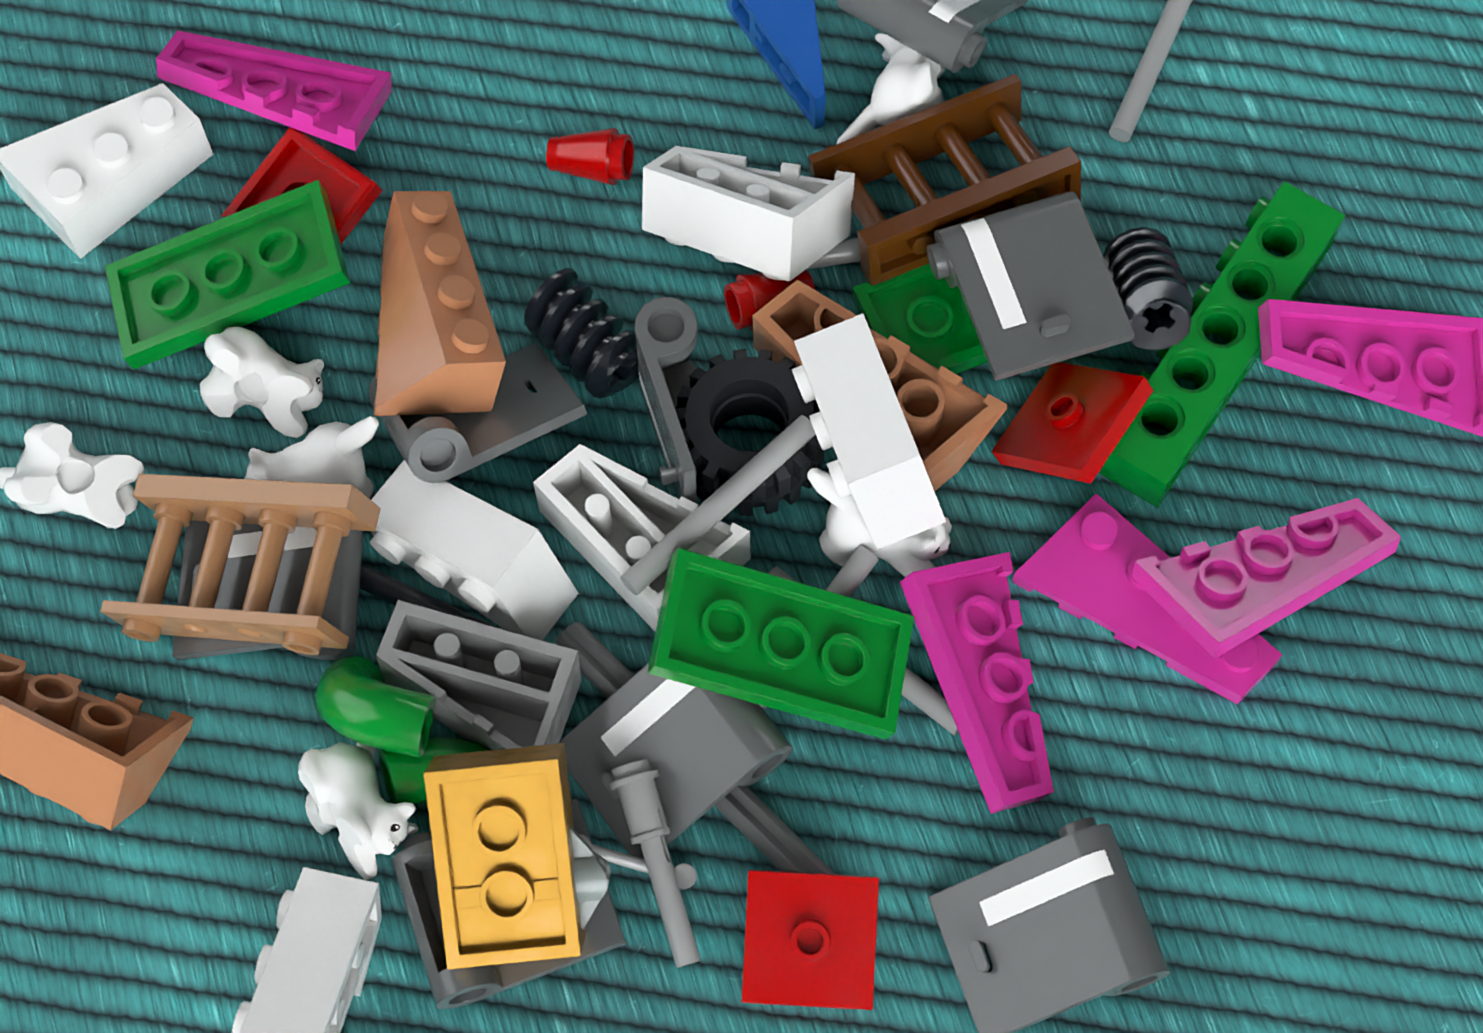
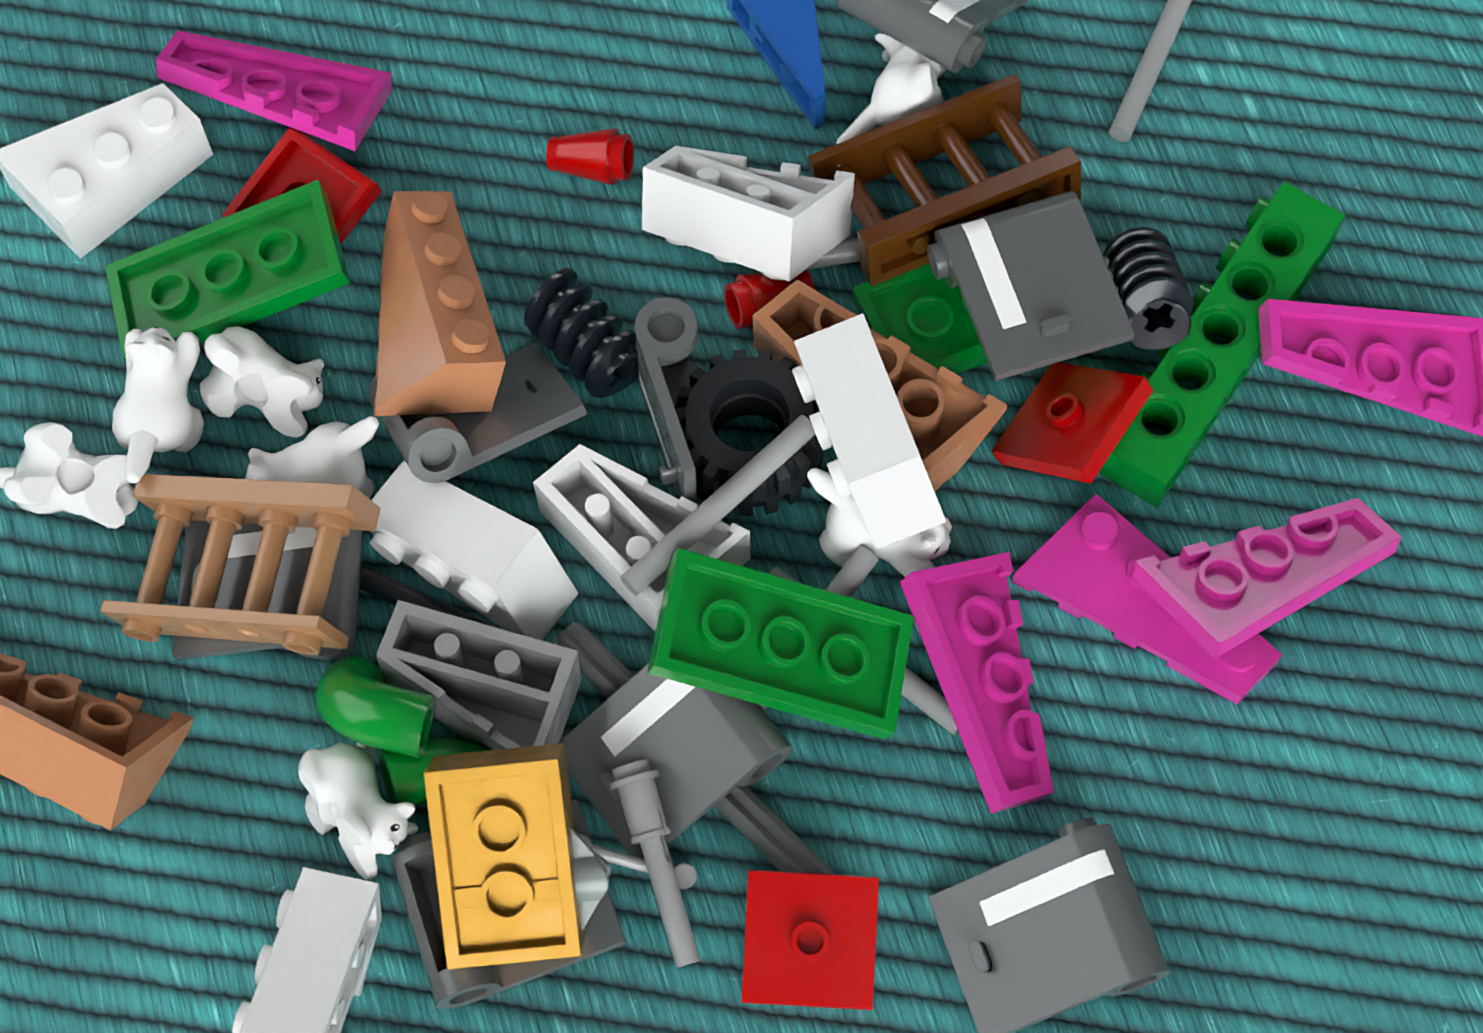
none -> white animal [112,327,204,483]

